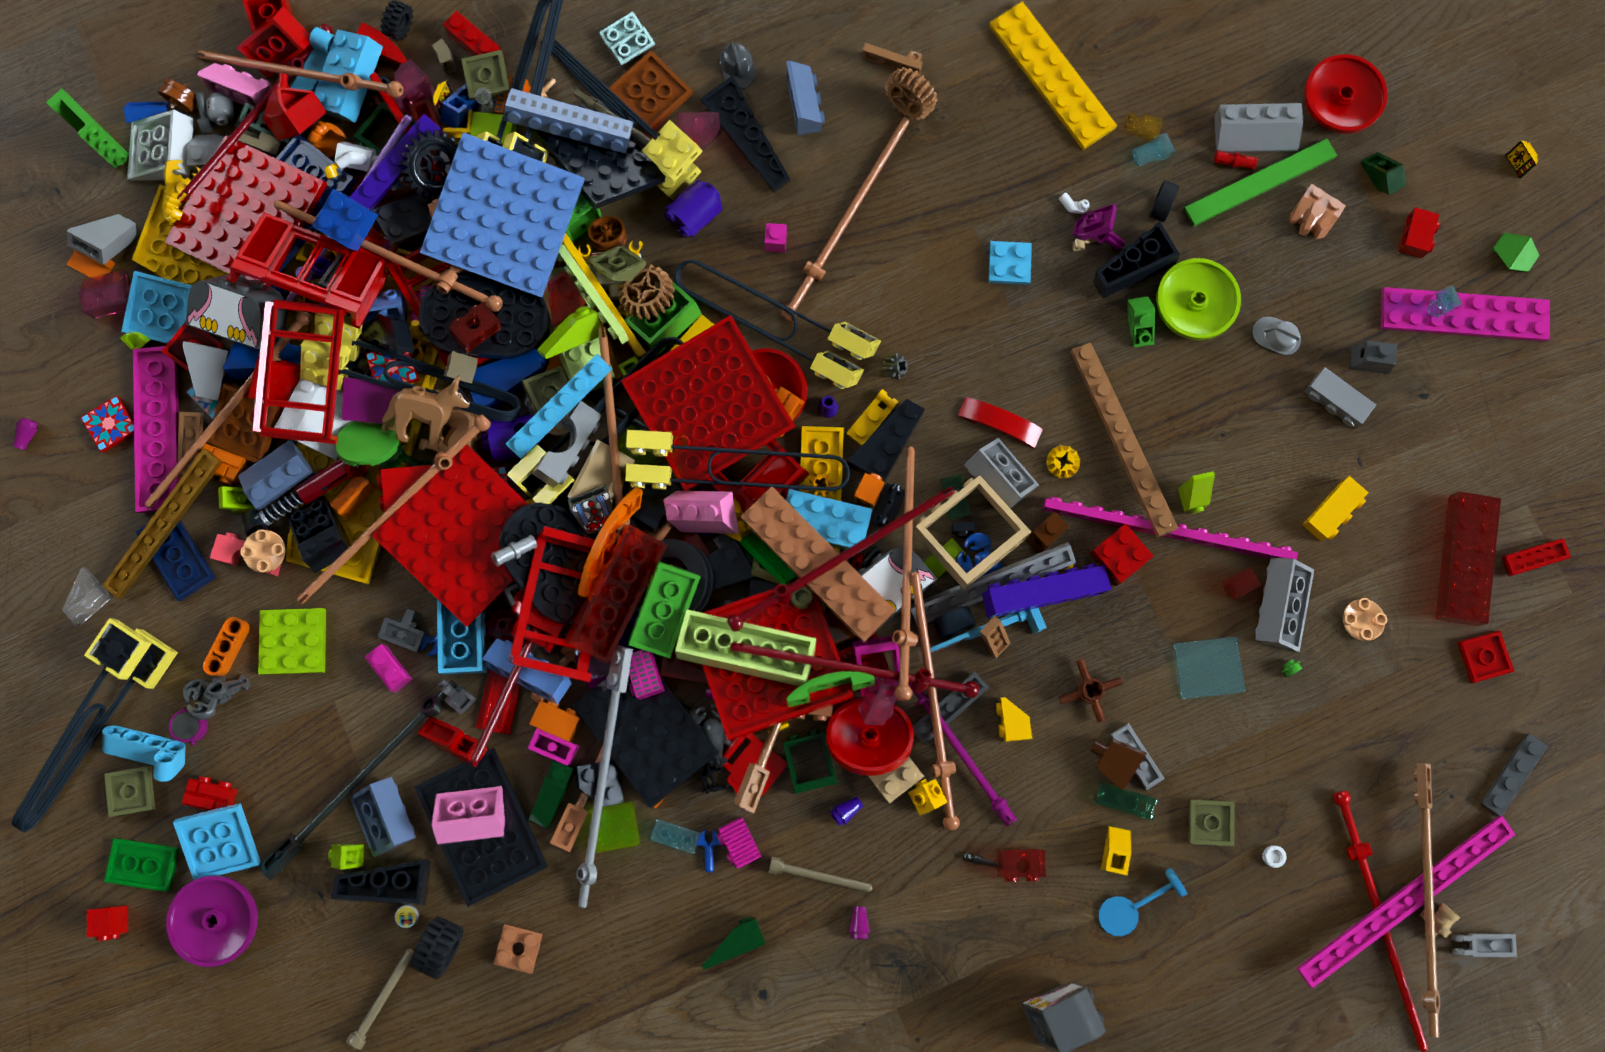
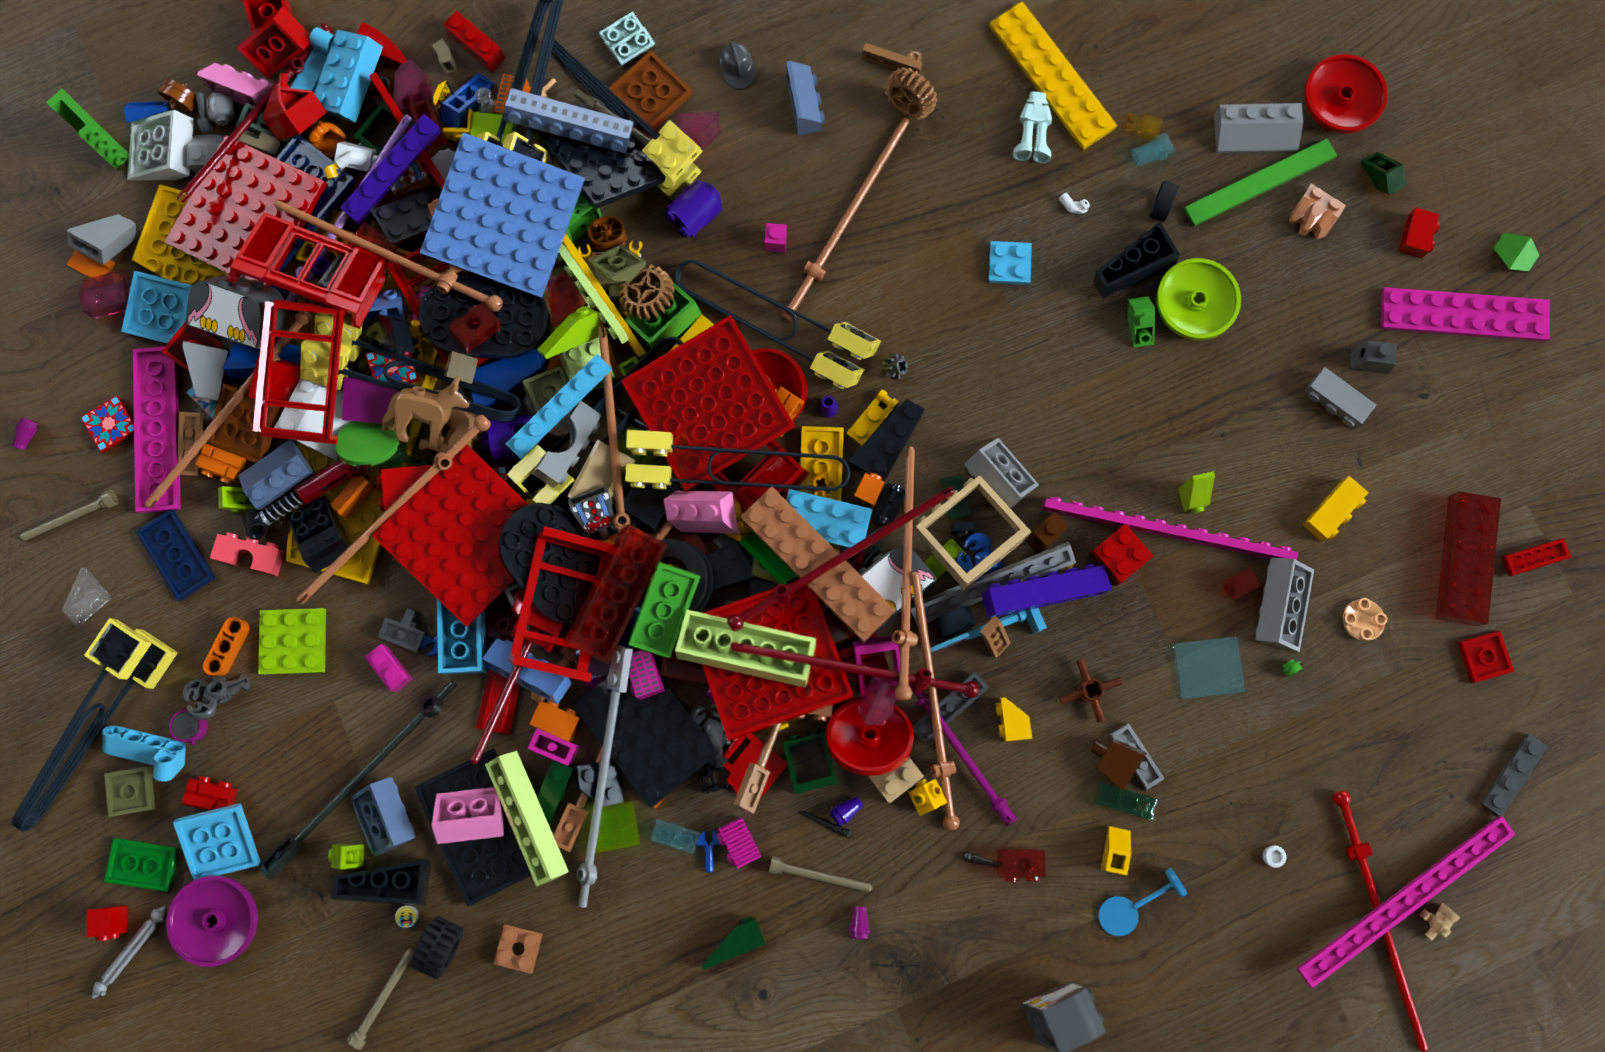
pearl gold plate [102,449,223,599] -> none
lime tile [120,332,151,351] -> none
yellow animal [162,159,201,223] -> none
nougat bar [197,51,403,98] -> none
light nougat dish [240,529,286,573] -> none
blue brick [312,189,378,251] -> none
black tyre [380,0,413,41] -> none
black gear [399,130,459,200] -> none
red slope [418,717,488,767] -> none
flat silver plate [438,679,476,715] -> none
olive plate [461,50,510,101] -> none
light grey pin [491,535,537,566] -> none
orange tile [578,487,643,597] -> none
black wing [700,76,790,193] -> none
bright green slope [787,671,875,708] -> none
olive tile [791,586,813,609] -> none
red slope [958,397,1043,448] -> none
yellow gear [1046,445,1080,478] -> none
medium nougat plate [1071,343,1178,538] -> none
magenta piece [1073,203,1125,251] -> none
tan hand [1073,238,1097,252] -> none
olive plate [1188,800,1235,846] -> none
red pin [1214,150,1258,170] -> none
light grey piece [1252,317,1301,355] -> none
medium nougat bar [1413,763,1440,1037] -> none
clear light blue piece [1427,285,1463,318] -> none
light grey hinge [1451,933,1517,957] -> none
piece [1505,140,1538,179] -> none
none -> dark tan piece [19,489,118,541]
none -> light grey wheel [91,906,166,999]
none -> yellowish green brick [485,751,569,886]
none -> pearl dark grey piece [802,811,851,838]
none -> light aqua piece [1013,92,1051,163]

